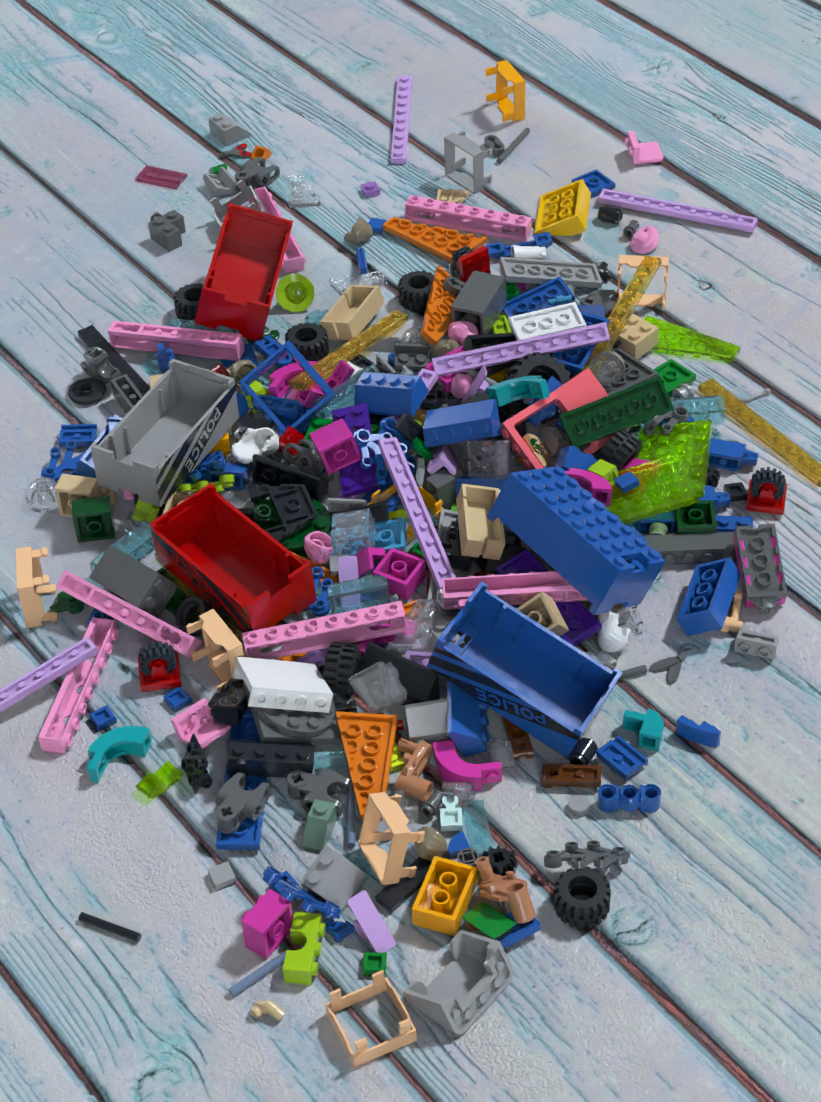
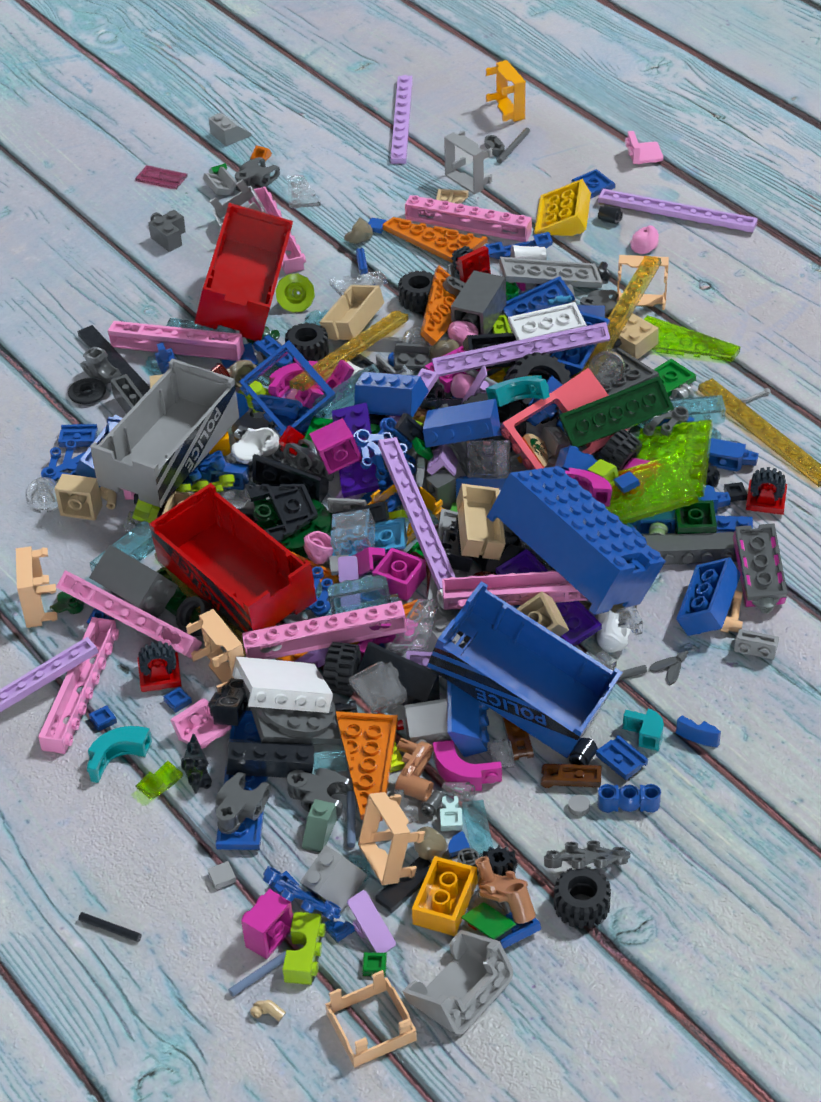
dark green brick [72,496,116,543] -> none
black tyre [173,283,203,325] -> none
dark grey piece [220,144,252,158] -> none
medium lavender plate [361,181,380,198] -> none
dark grey pin [623,220,640,238] -> none

